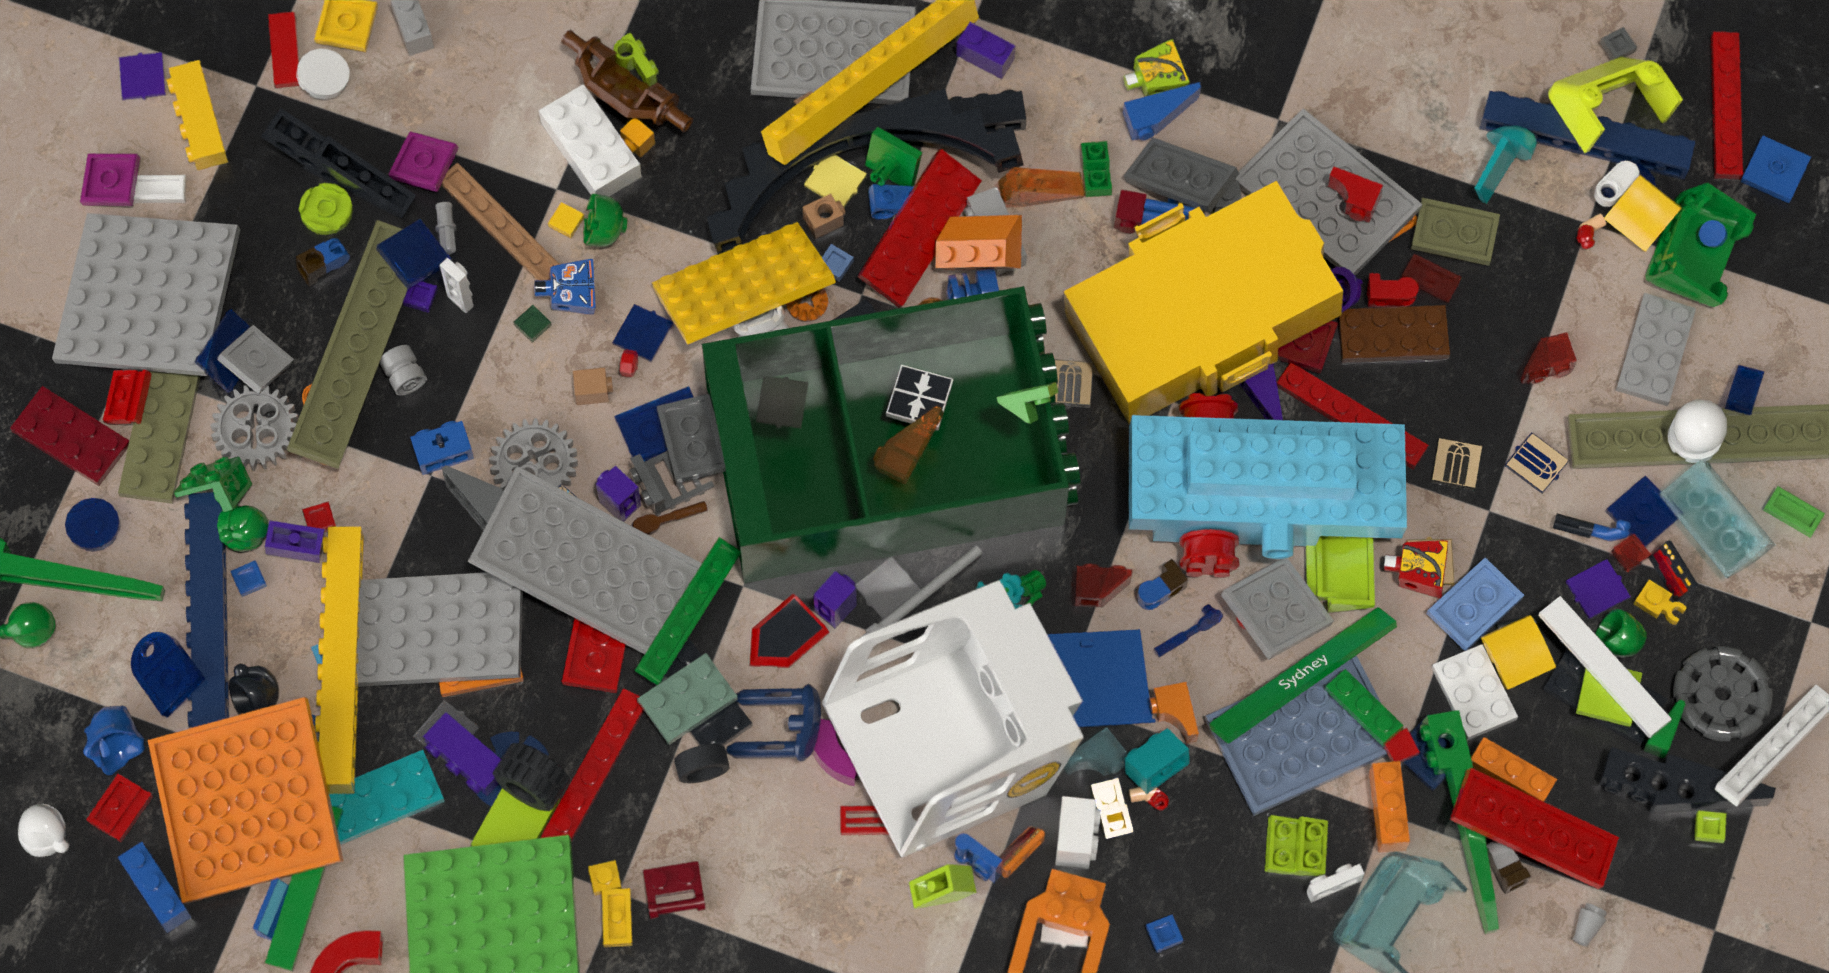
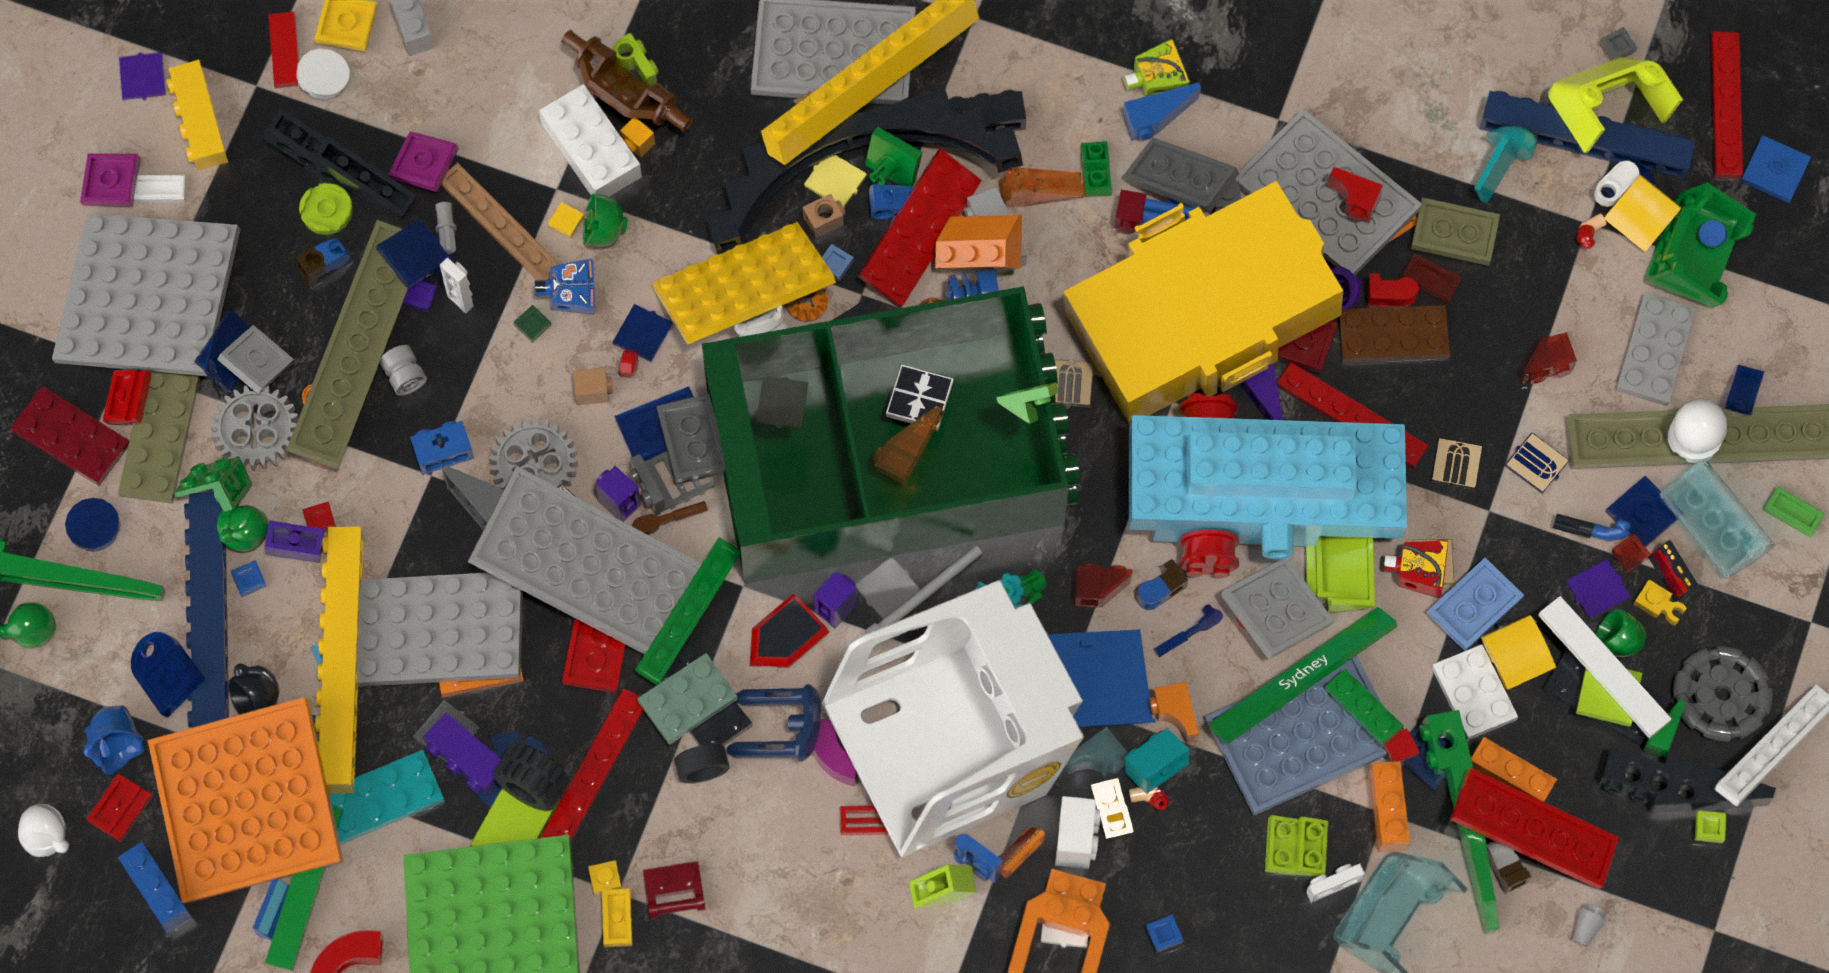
dark purple brick [957,22,1016,80] -> none

